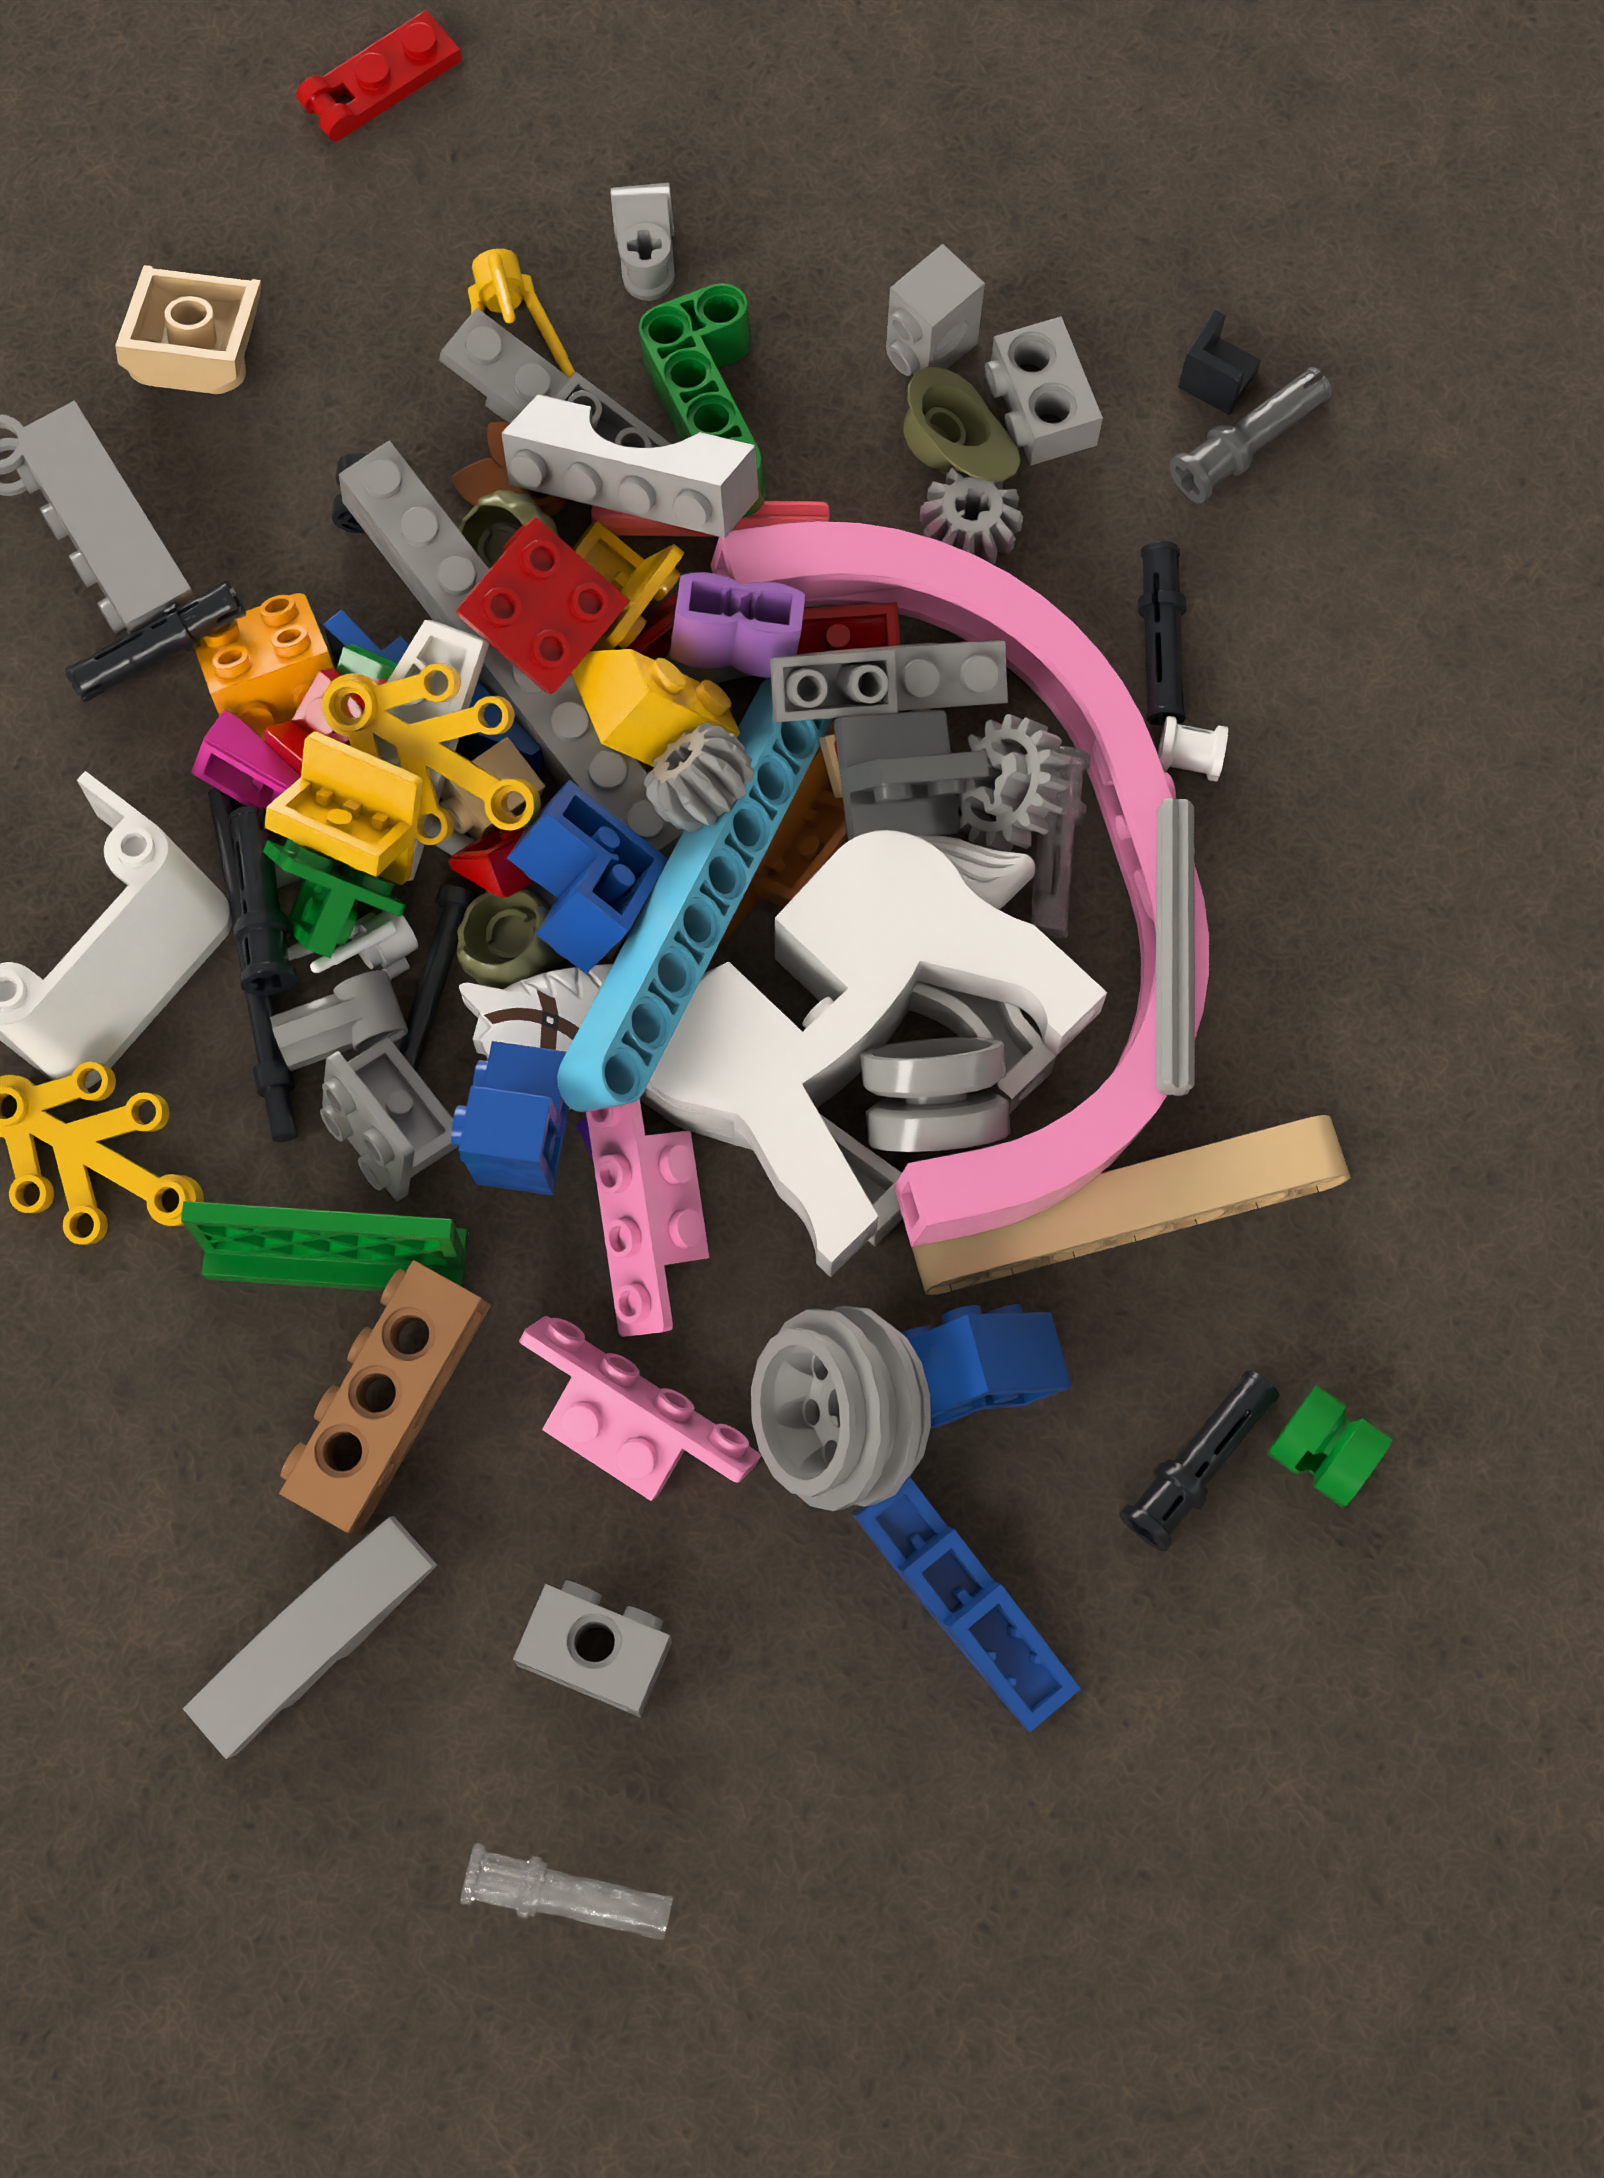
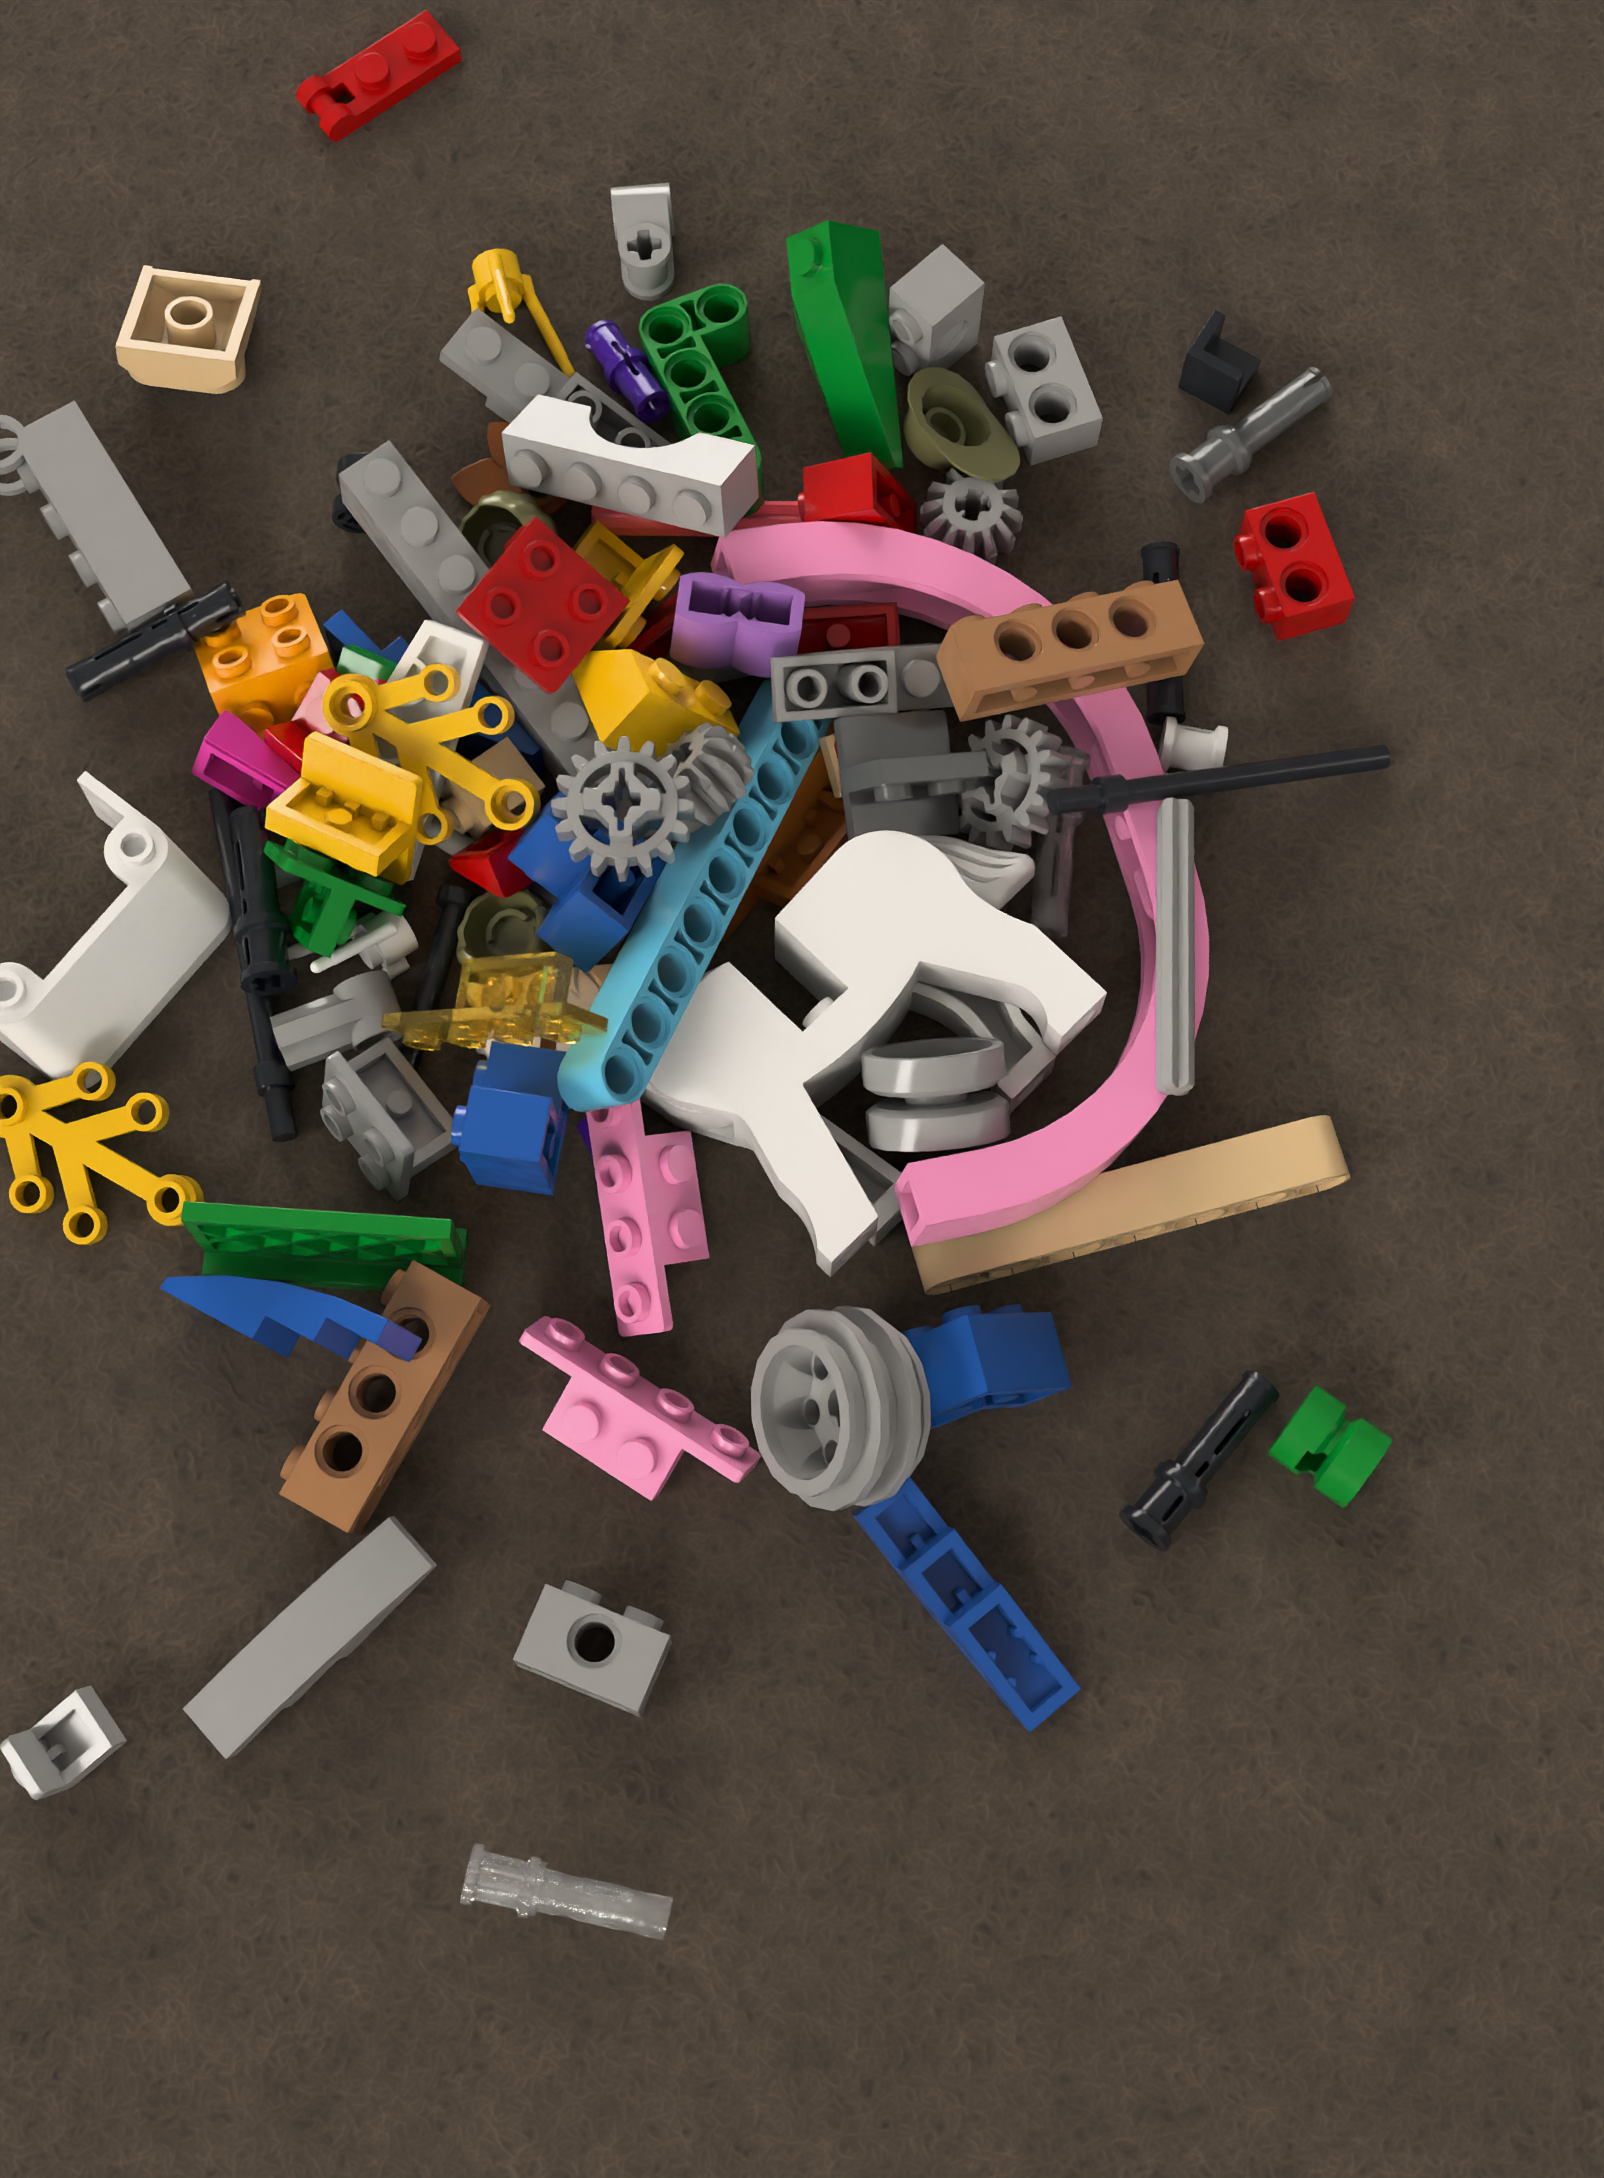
none -> light grey bracket [0,1685,127,1800]
none -> blue slope [160,1275,422,1363]
none -> clear yellow bracket [381,951,609,1051]
none -> light grey gear [551,736,695,882]
none -> dark purple pin [584,320,670,423]
none -> green wedge [786,220,904,472]
none -> red slope [798,452,918,535]
none -> medium nougat brick [935,580,1205,722]
none -> black bar [1047,744,1390,815]
none -> red brick [1233,492,1355,641]

